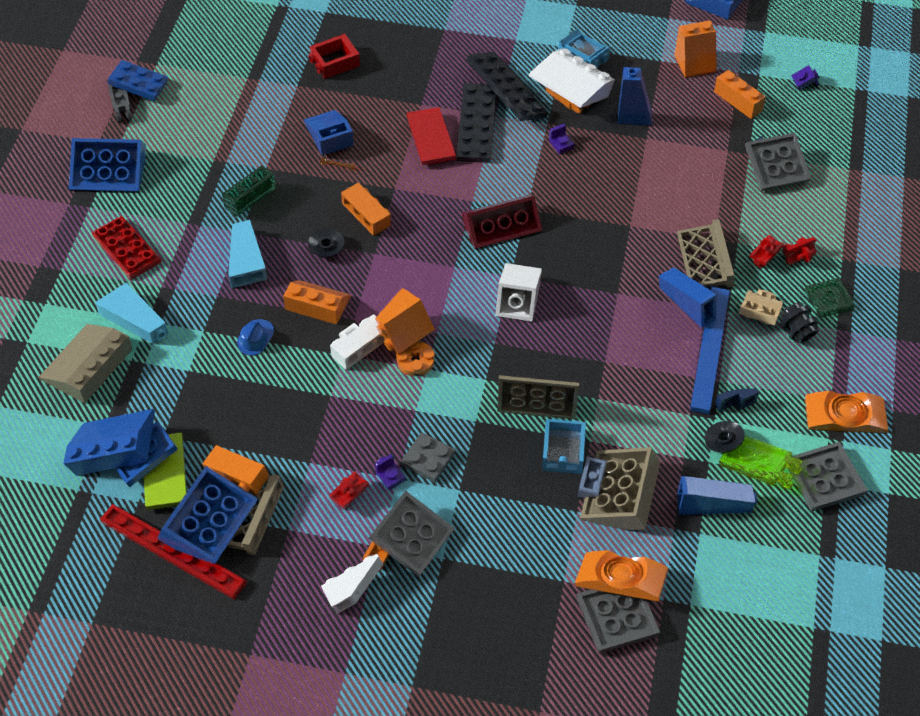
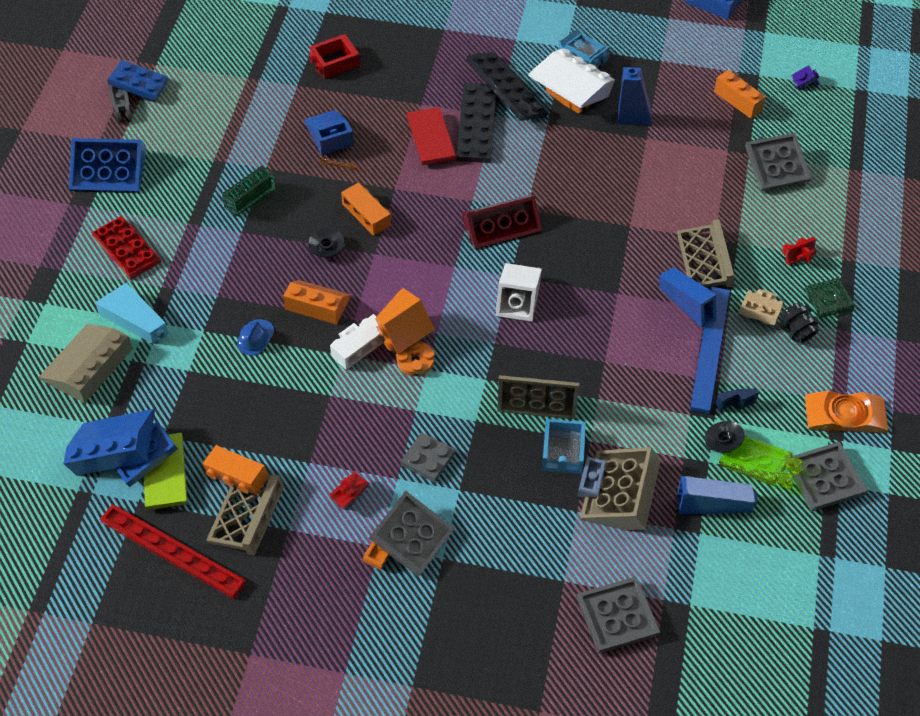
blue slope [157,466,258,564] -> none
medium azure slope [229,220,267,288] -> none
white slope [321,554,383,614] -> none
dark purple bracket [375,454,406,491] -> none
dark purple bracket [549,124,574,154] -> none
orange slope [575,550,668,602] -> none
orange slope [674,20,717,78] -> none
red hips [750,235,784,268] -> none

